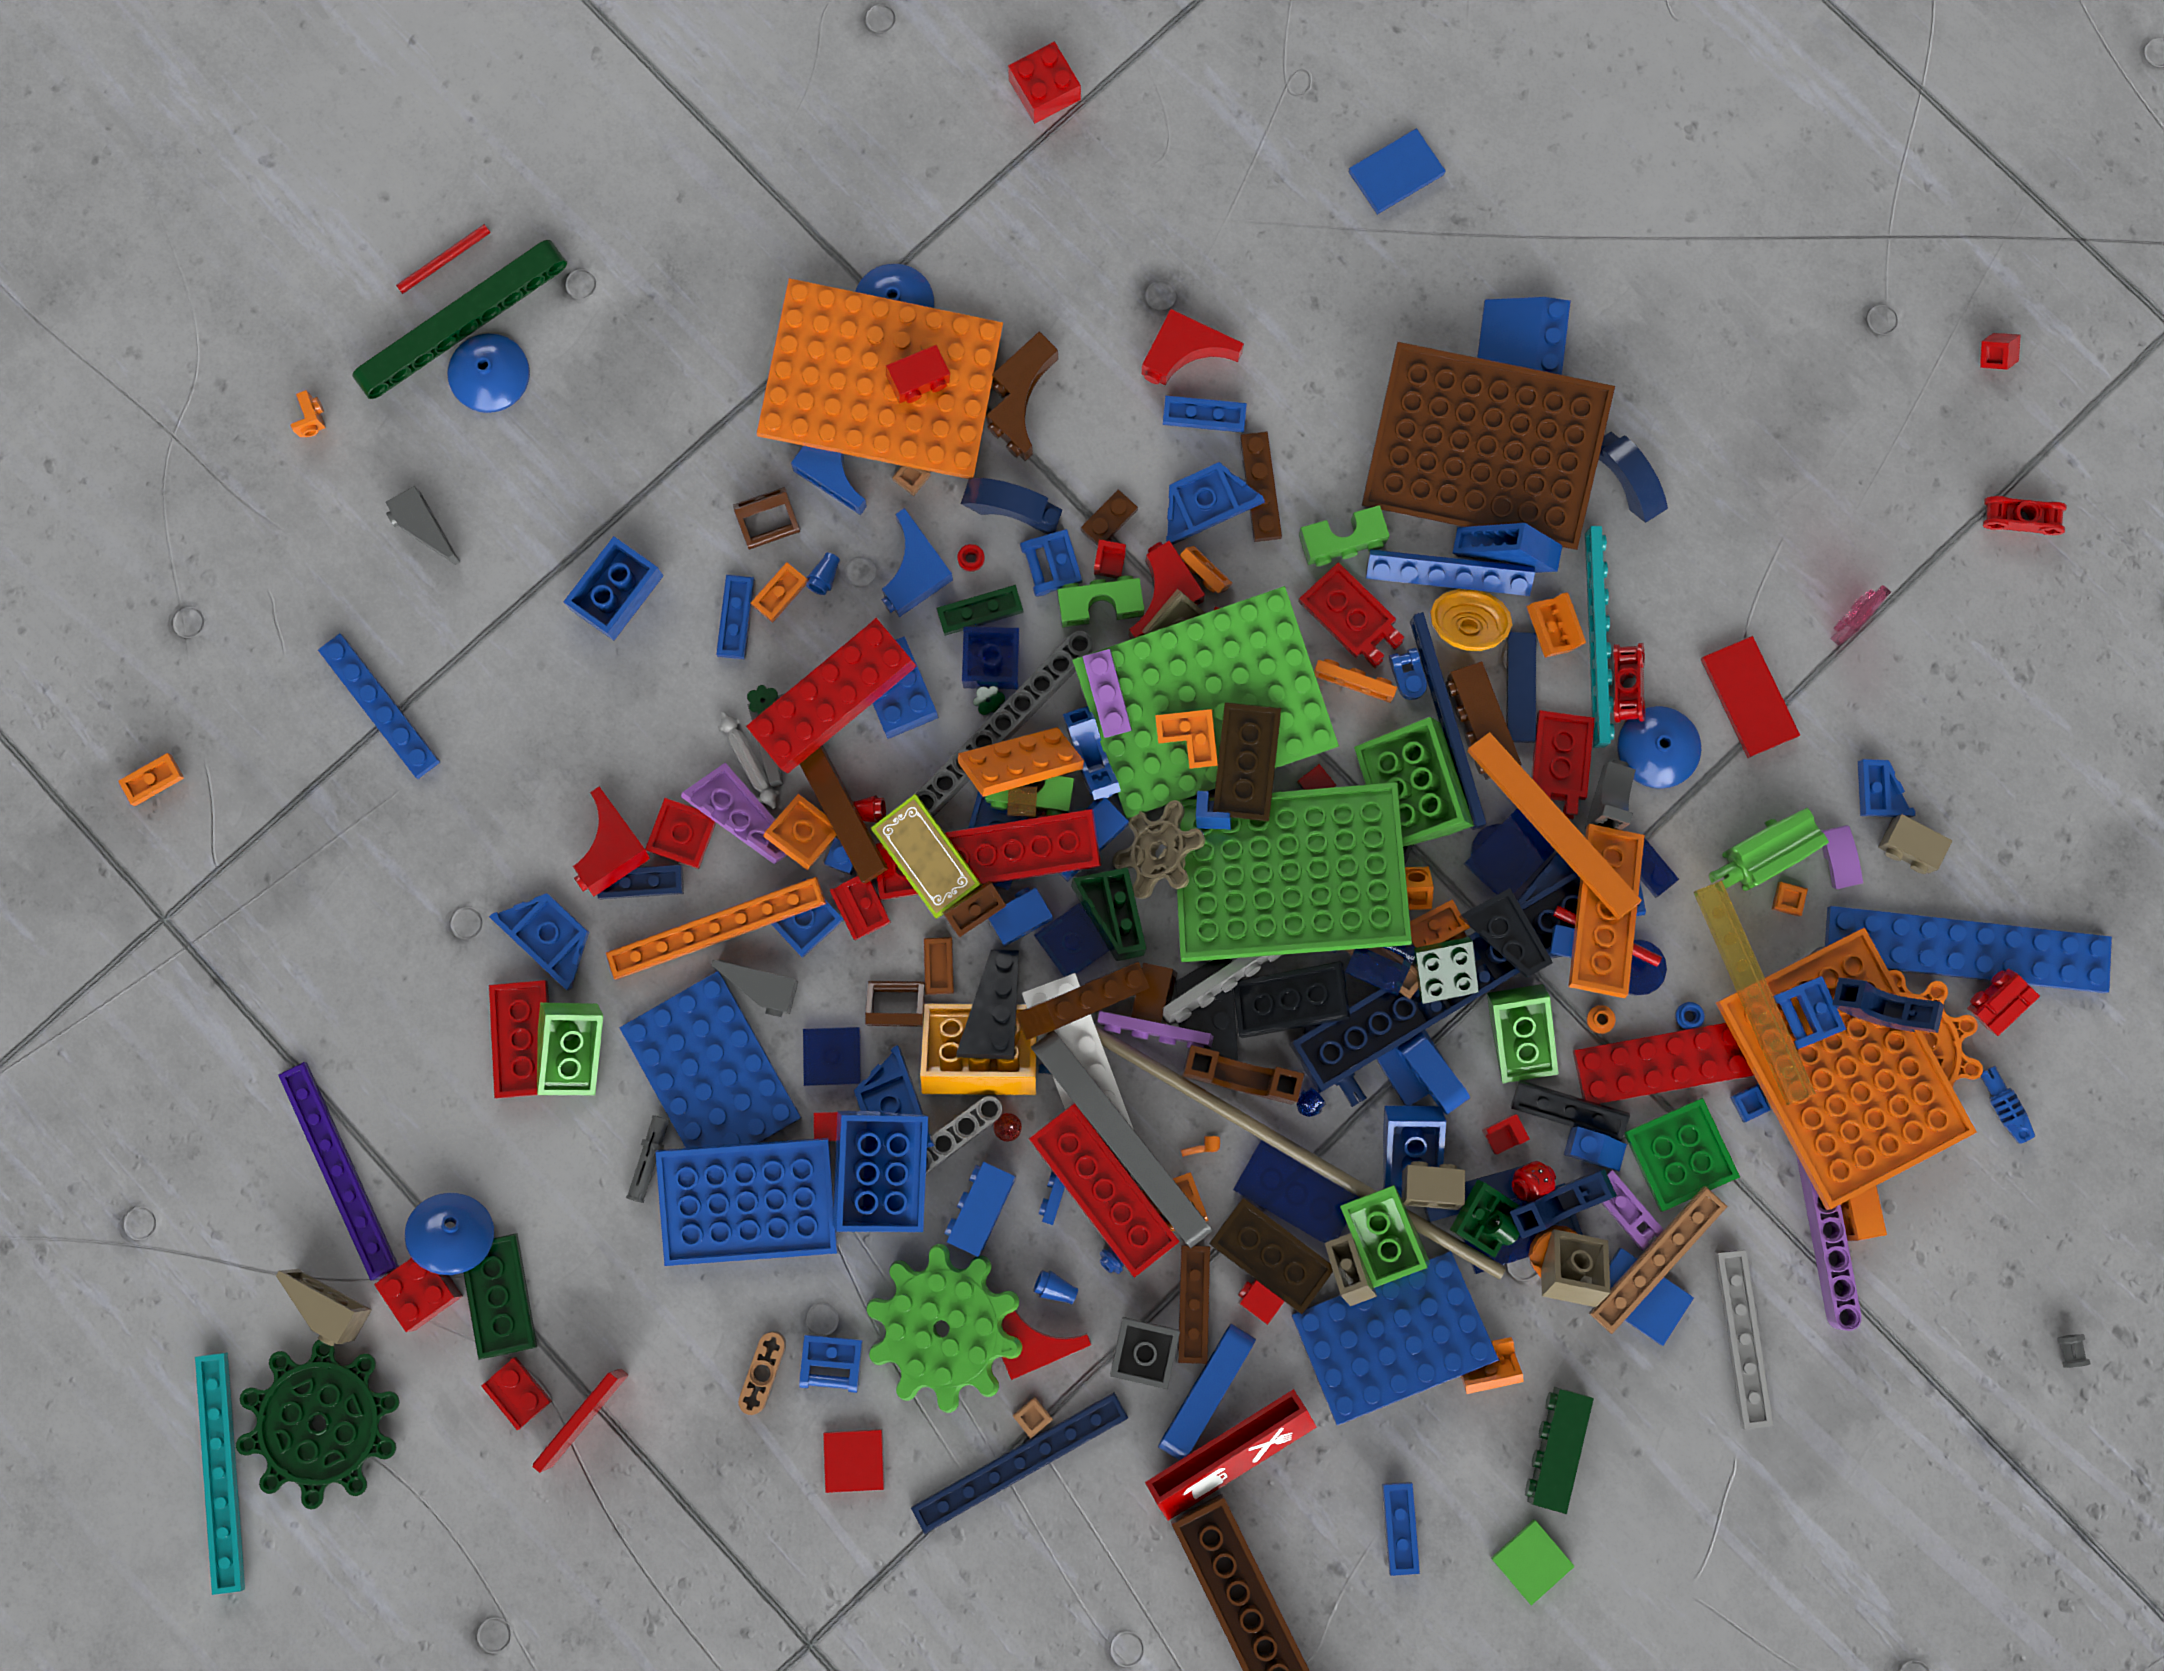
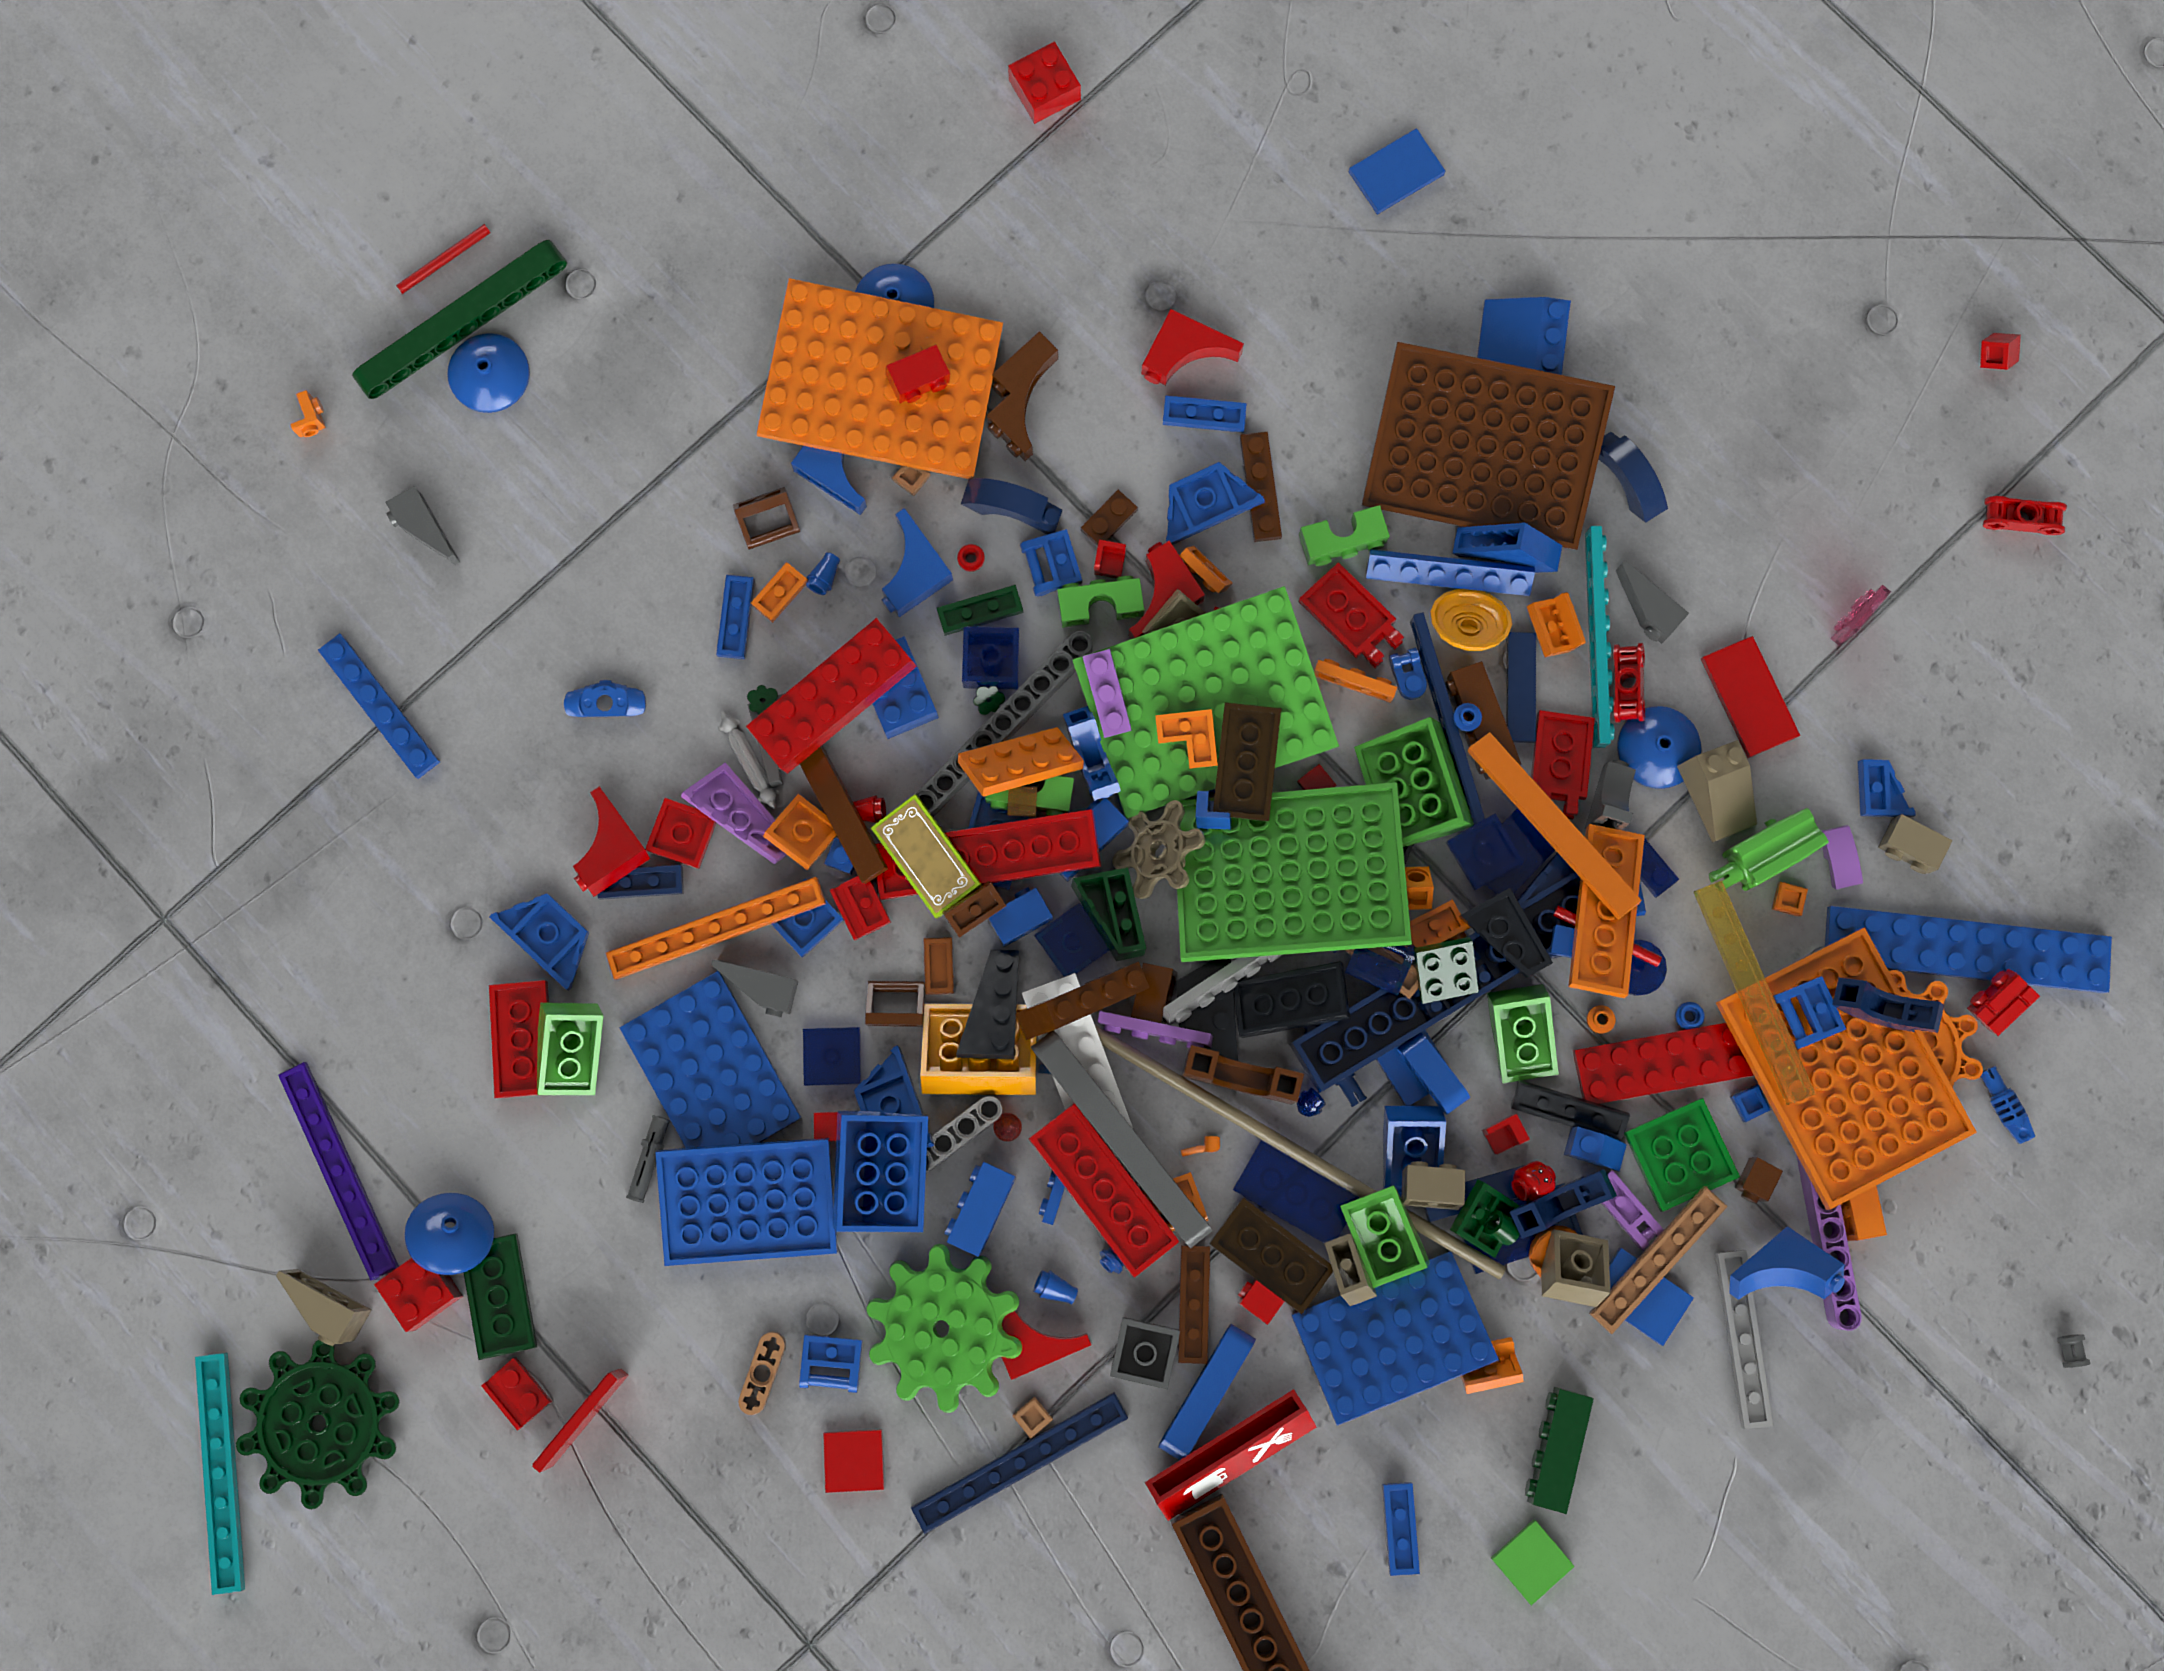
orange plate [118,753,184,806] -> none
blue brick [563,536,663,641] -> none
none -> blue piece [564,680,646,717]
none -> clear blue plate [1446,813,1525,891]
none -> blue plate [1453,703,1482,731]
none -> dark grey slope [1616,560,1689,644]
none -> dark tan slope [1677,740,1757,843]
none -> blue arch [1729,1226,1845,1300]
none -> reddish brown brick [1735,1157,1783,1204]

